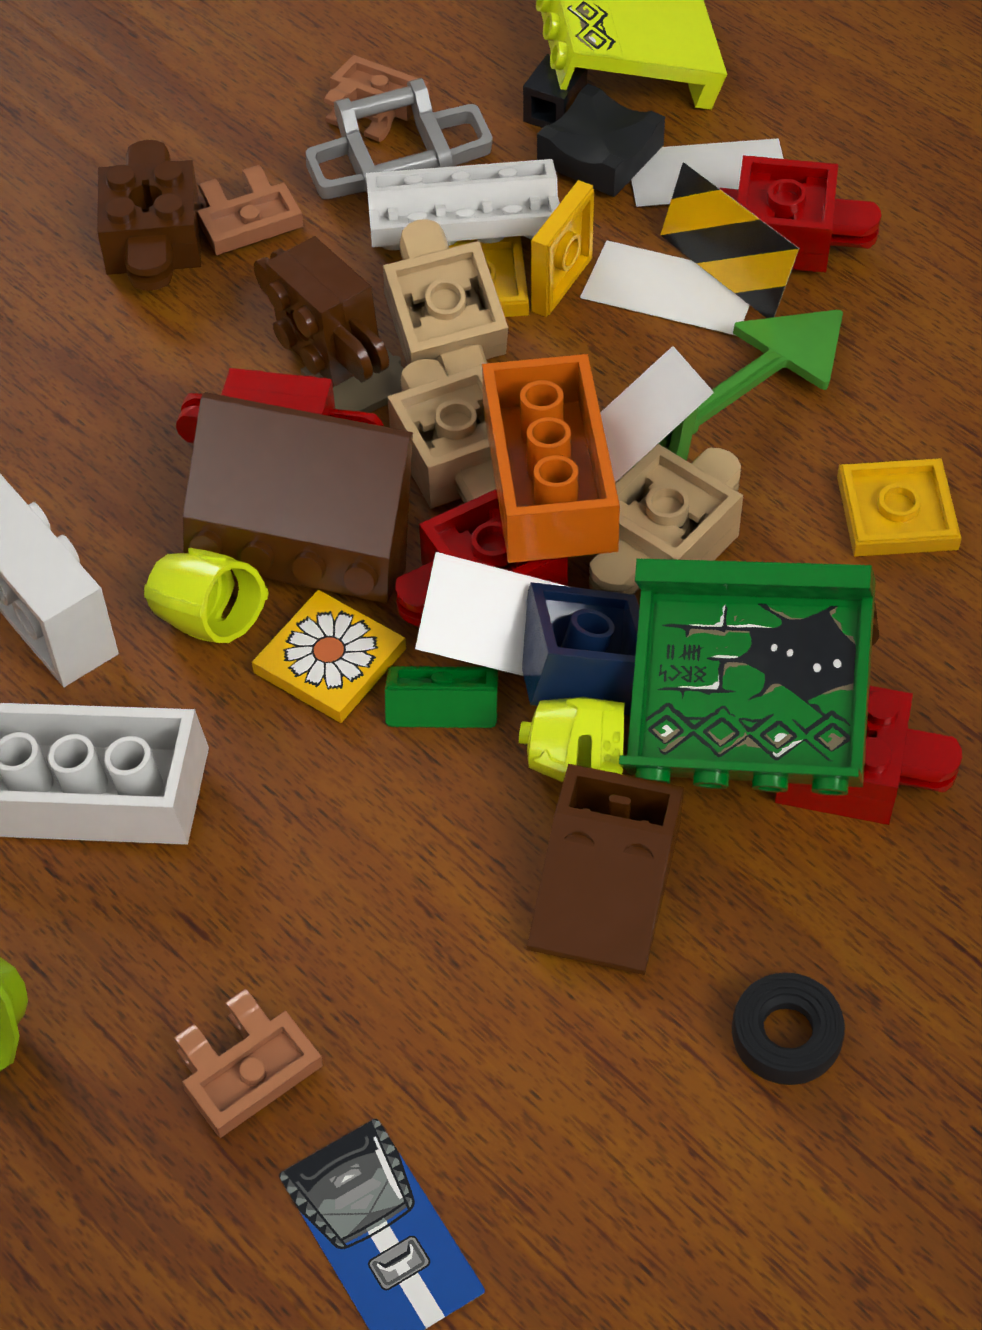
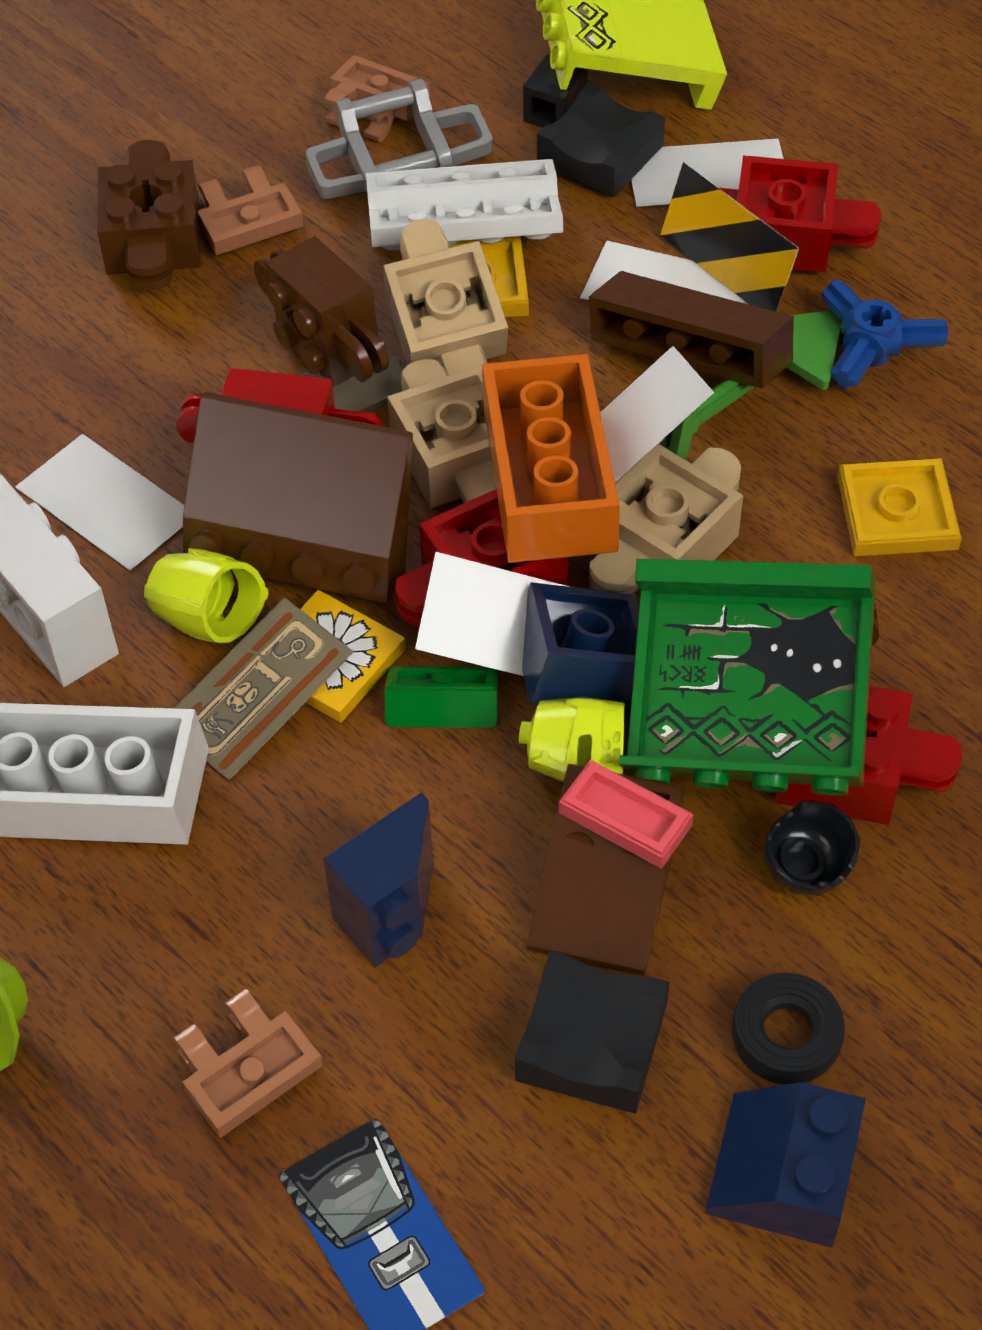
yellow tile [531,180,594,317] -> none
none -> white sticker [15,434,184,571]
none -> sticker [174,597,354,780]
none -> dark blue slope [323,793,433,967]
none -> black brick [515,951,670,1114]
none -> coral tile [559,759,694,869]
none -> reddish brown brick [589,271,794,389]
none -> dark blue slope [705,1082,866,1248]
none -> black hair [763,800,861,896]
none -> blue bush [821,279,948,389]

